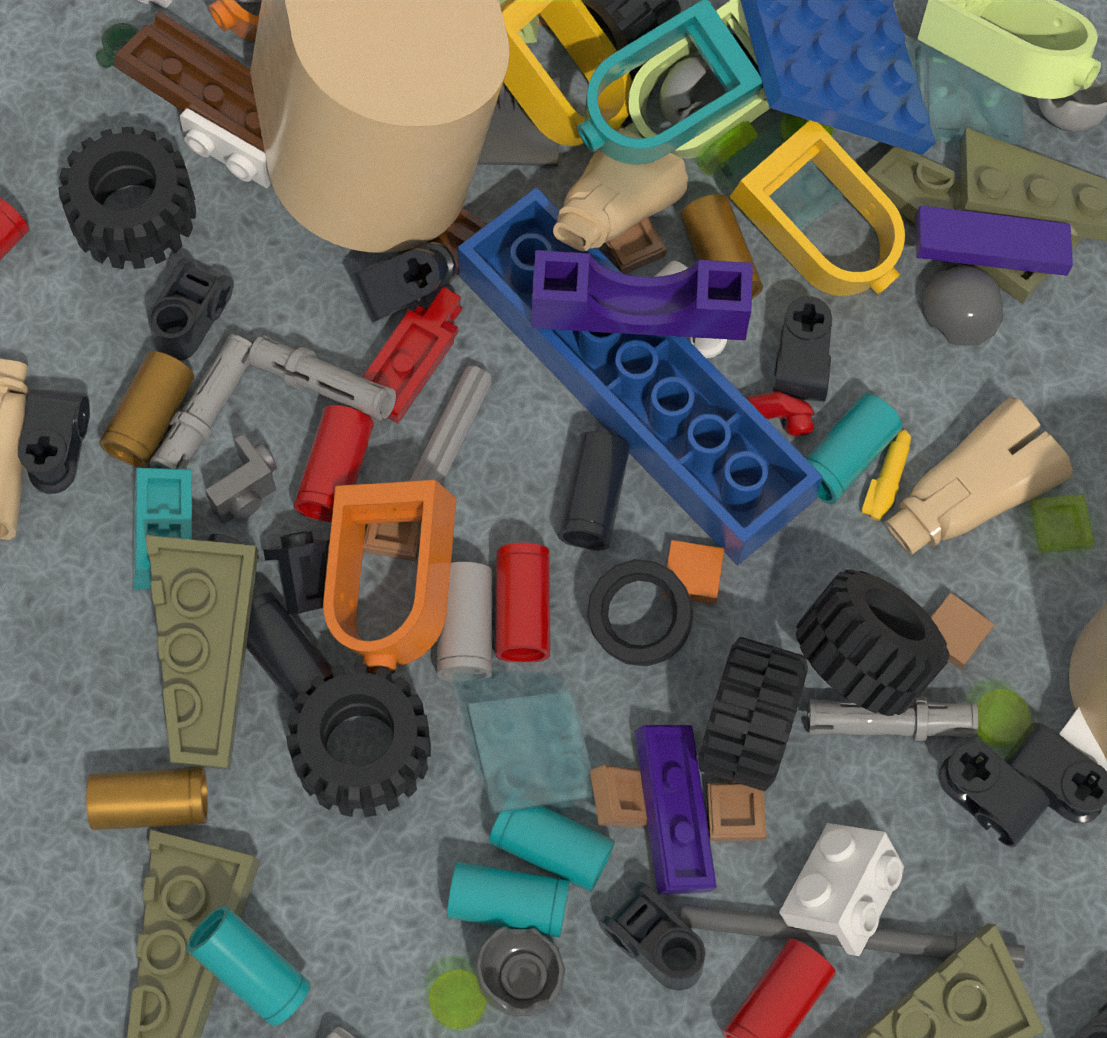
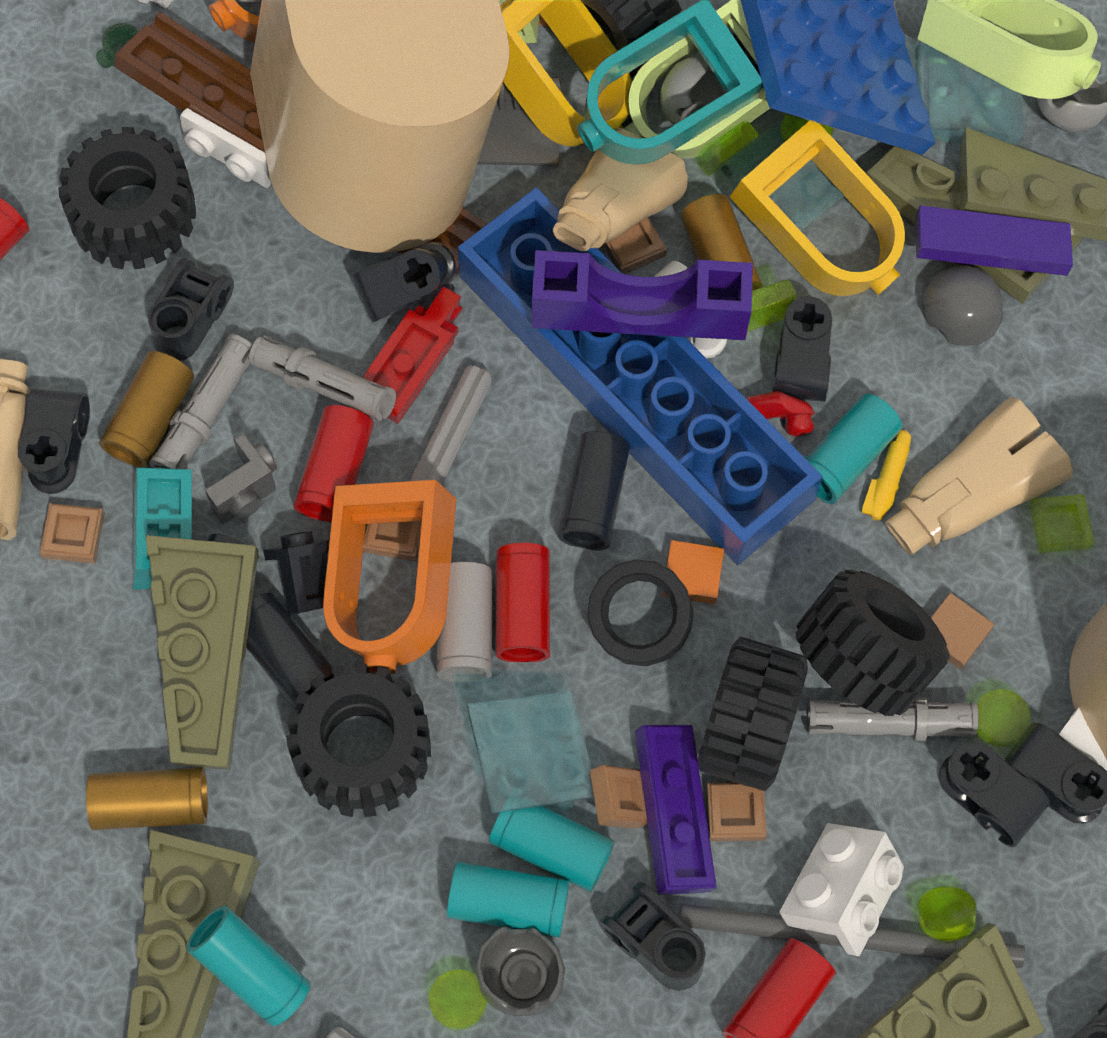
none -> medium nougat tile [40,503,105,564]
none -> clear neon green tile [747,279,797,332]
none -> clear neon green tile [918,886,977,941]

